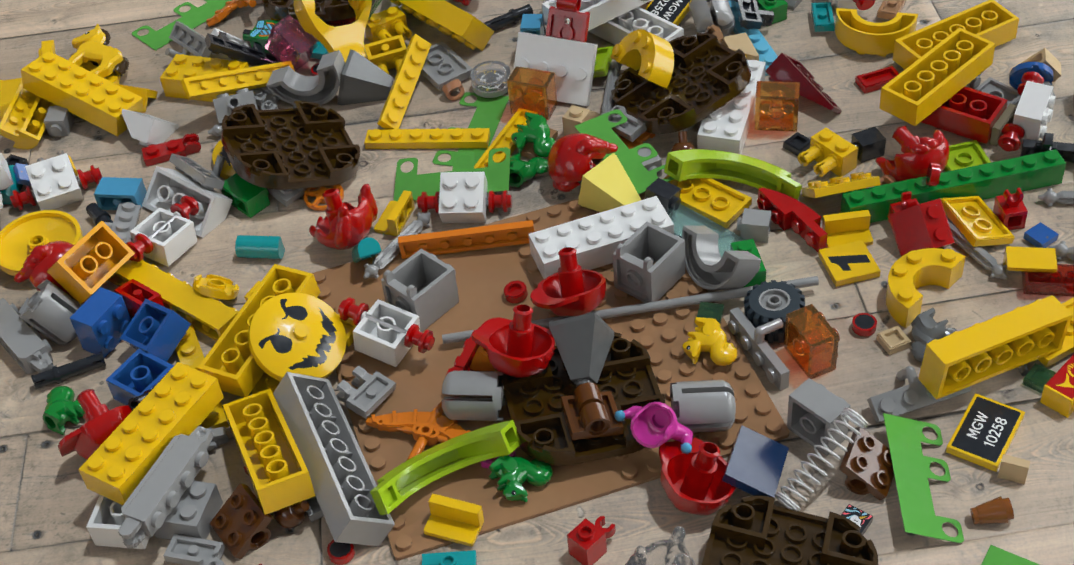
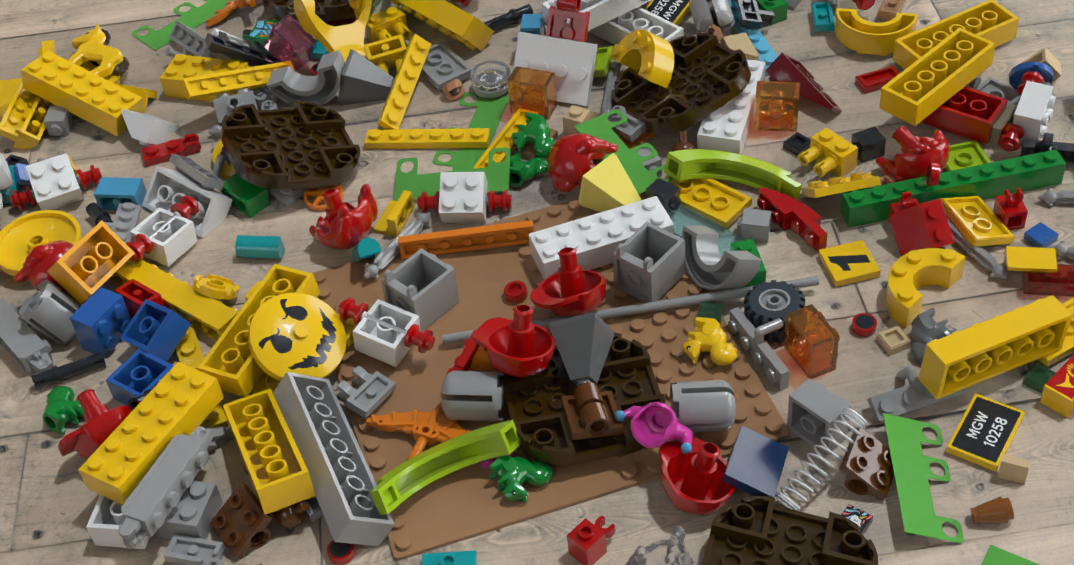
yellow panel [424,493,484,547] -> none
yellow panel [822,210,873,248] -> none

